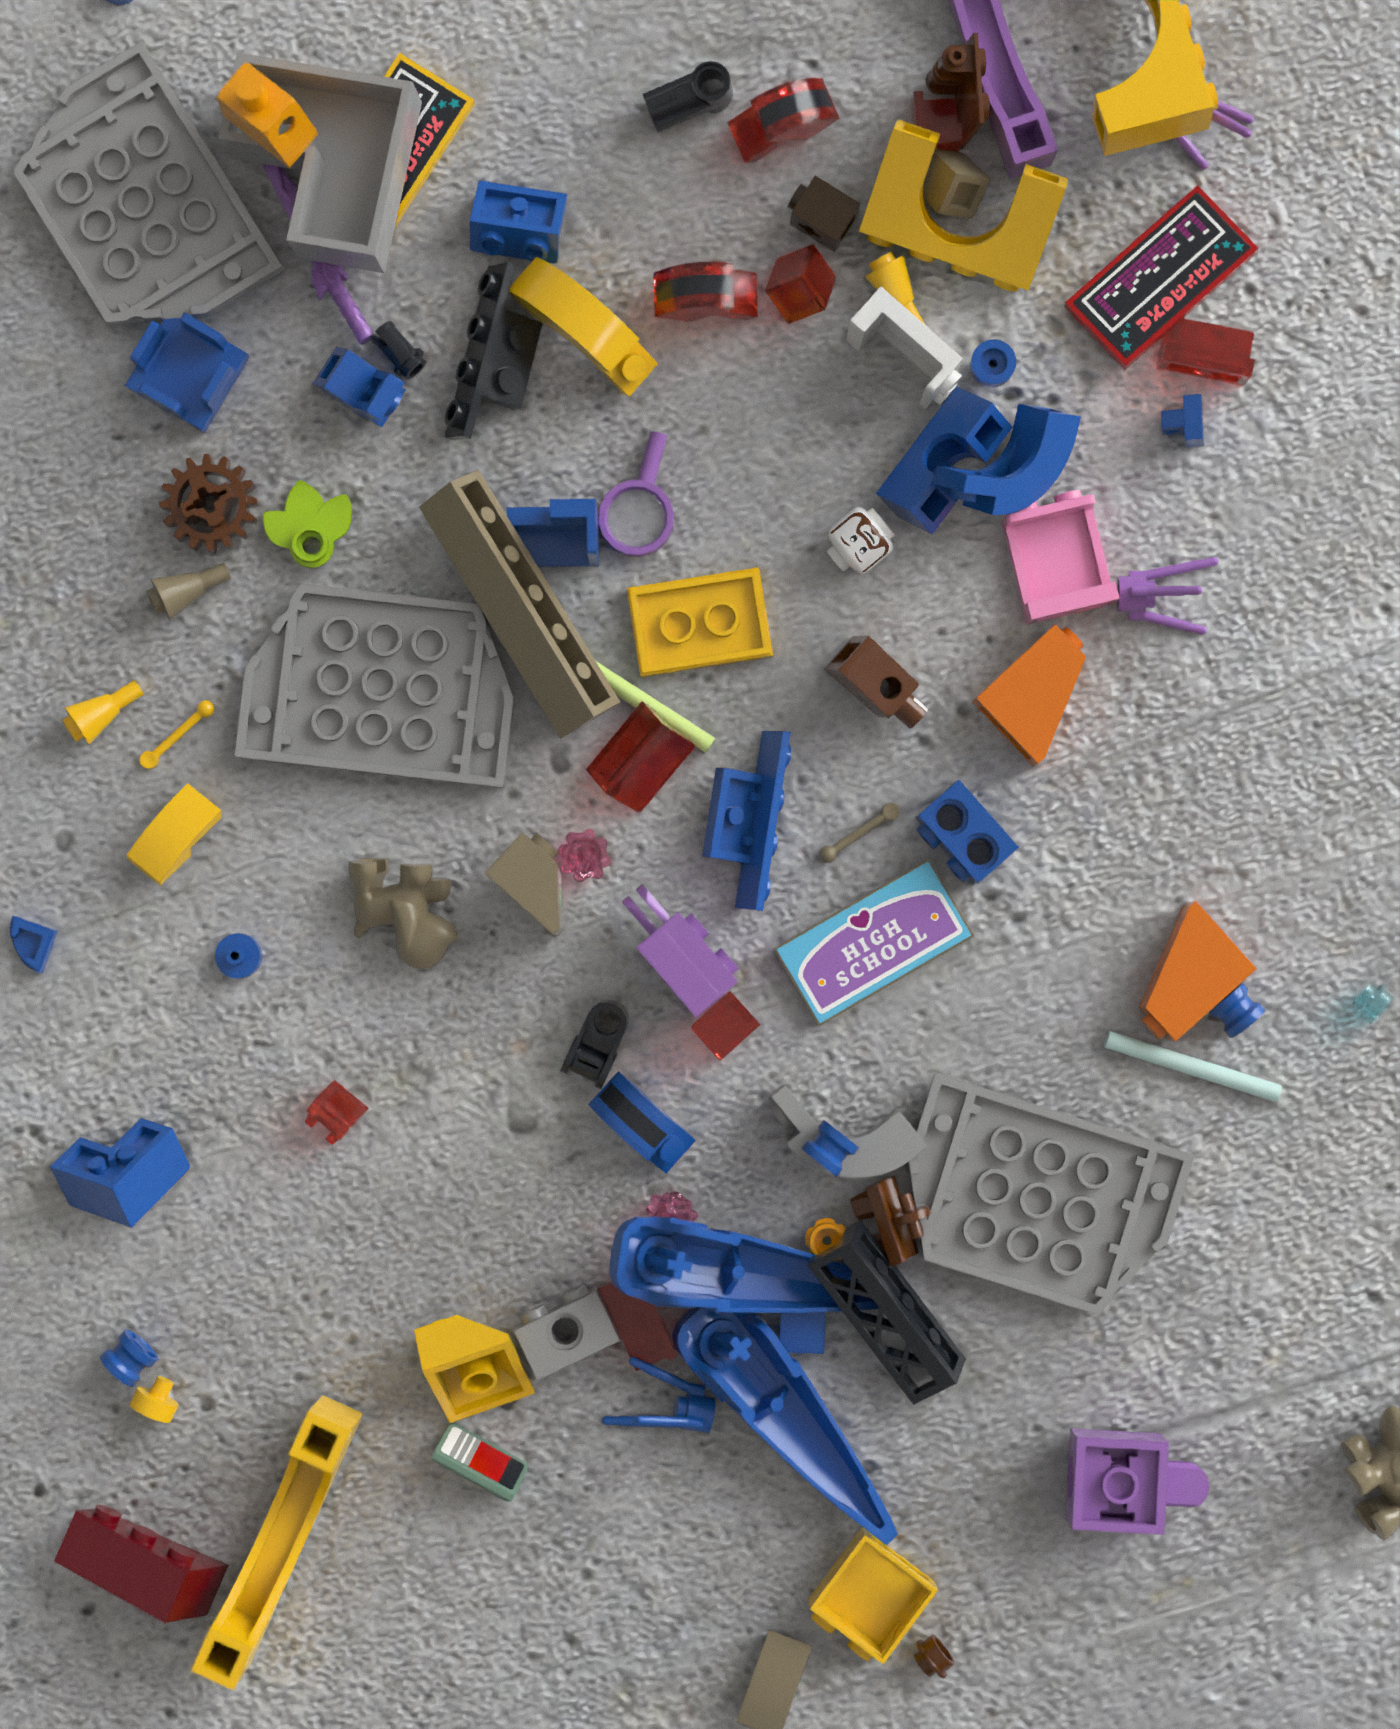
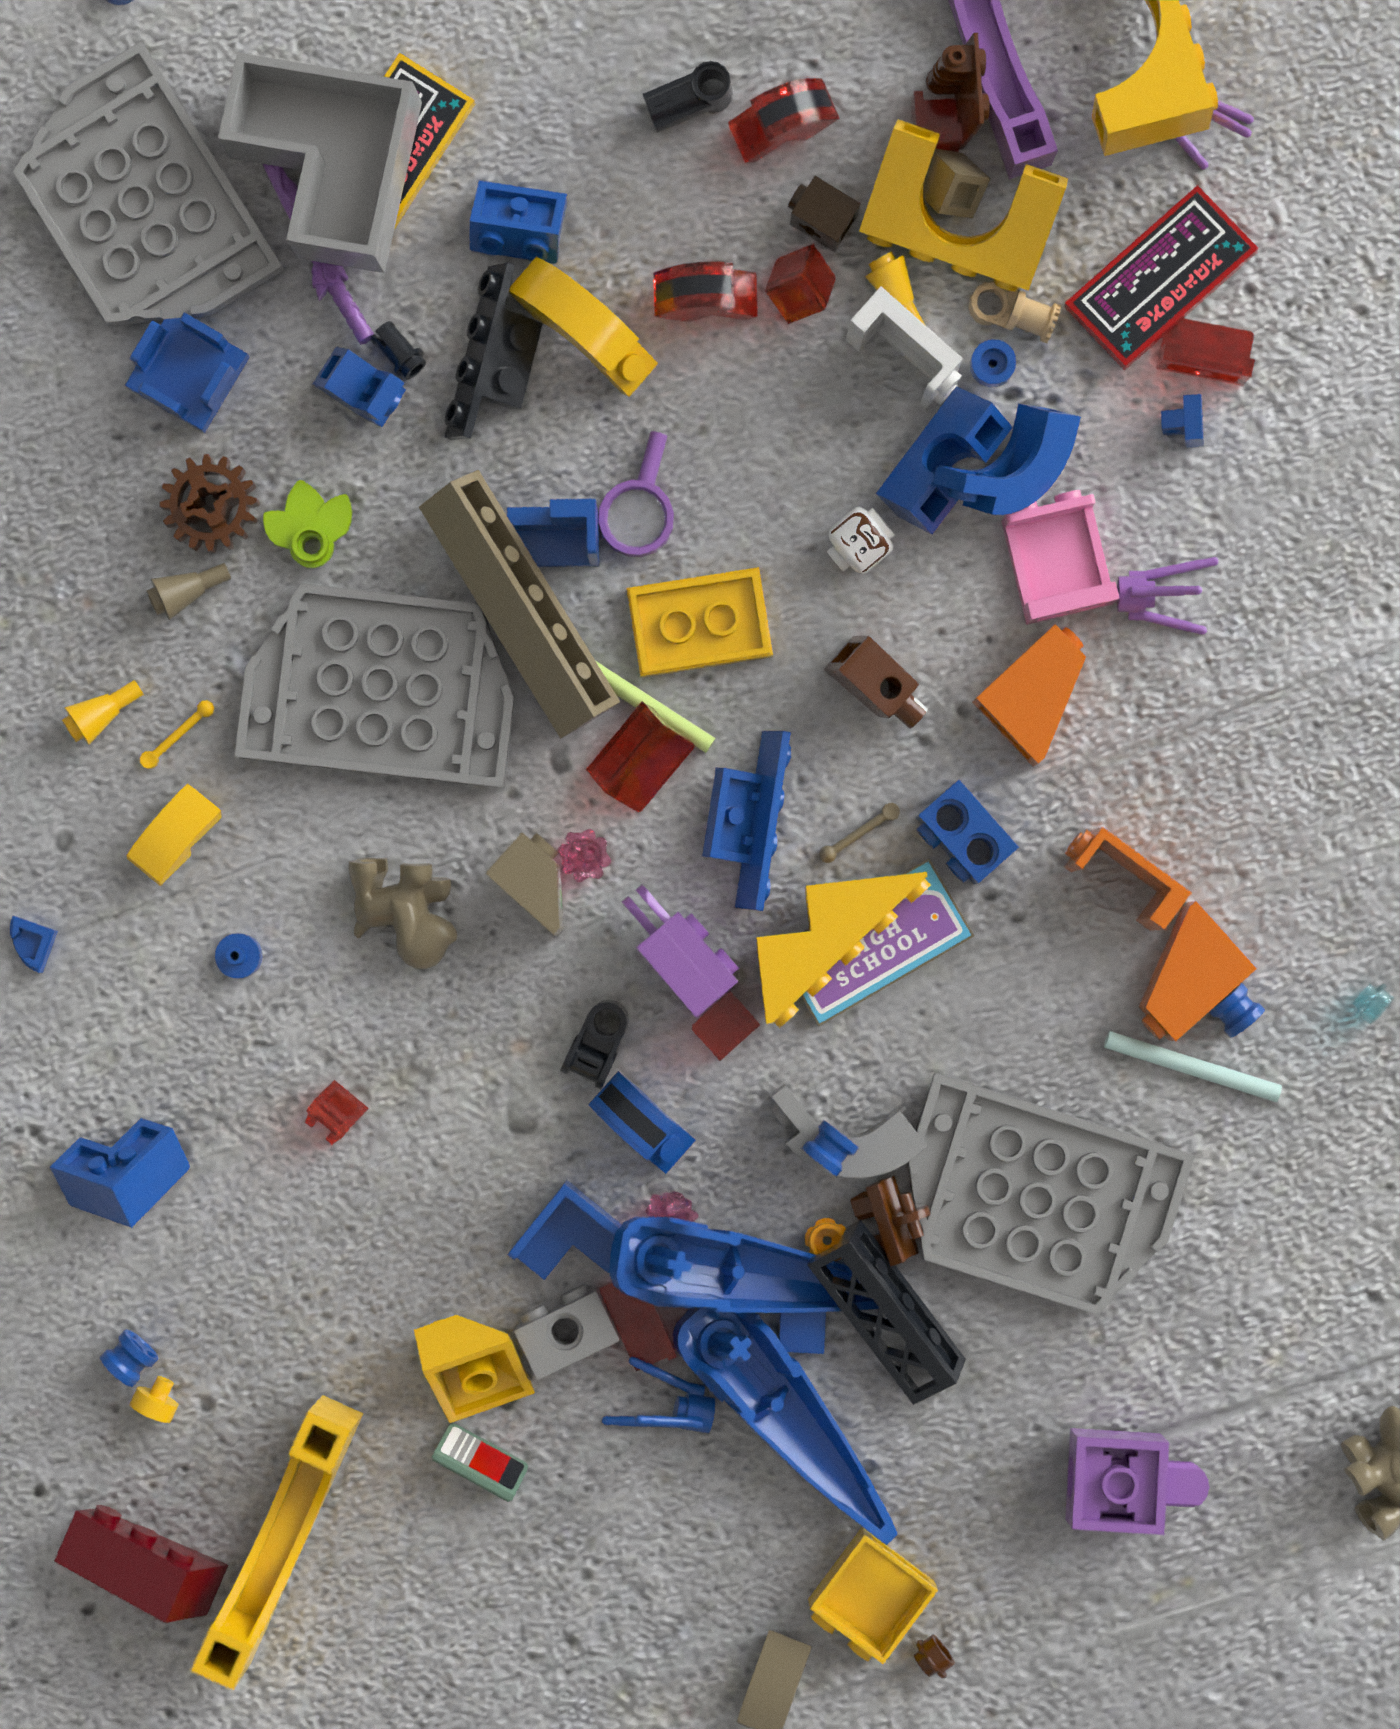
light orange torso [216,62,319,168] -> none
none -> blue panel [507,1180,621,1280]
none -> yellow slope [756,872,931,1028]
none -> tan connector [968,281,1061,343]
none -> orange panel [1064,827,1192,931]

